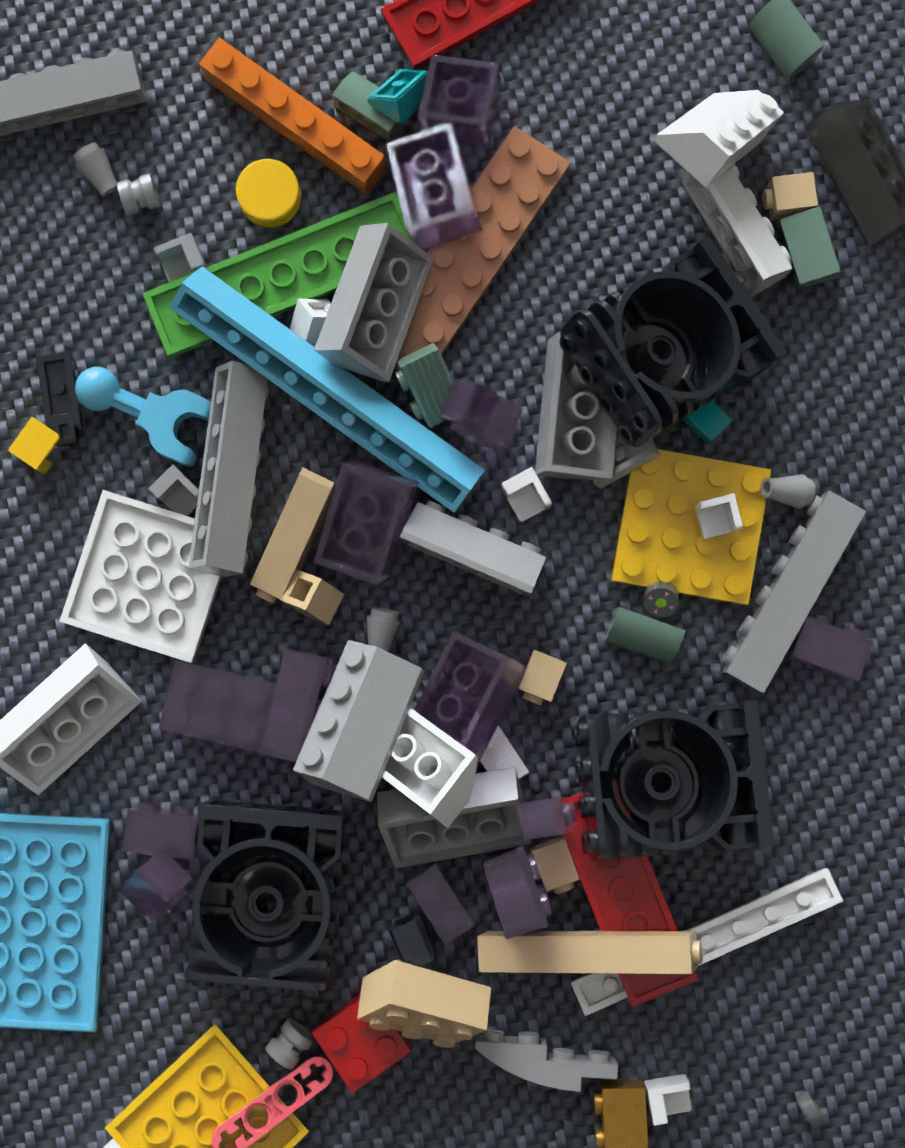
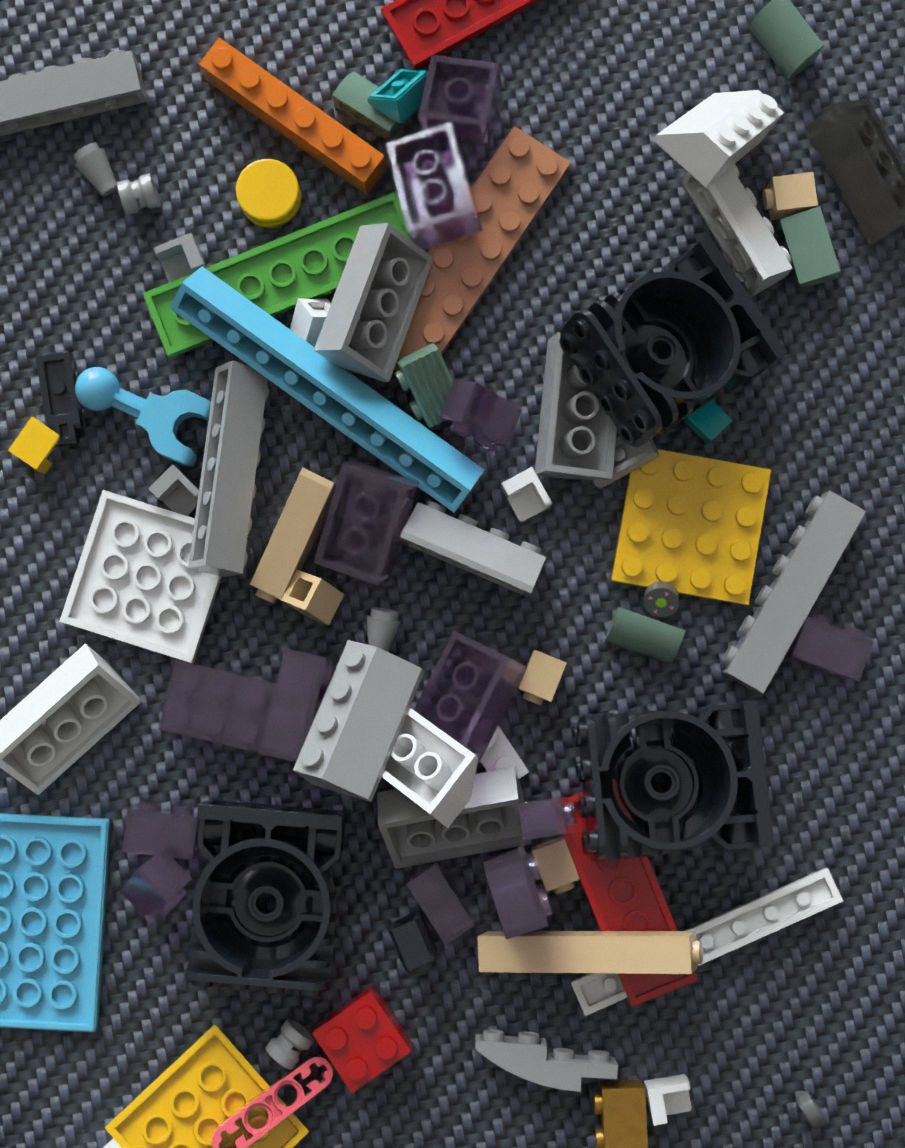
tan brick [357,960,491,1048] -> none
white panel [694,494,743,540] -> none
light grey cone [760,474,815,509] -> none

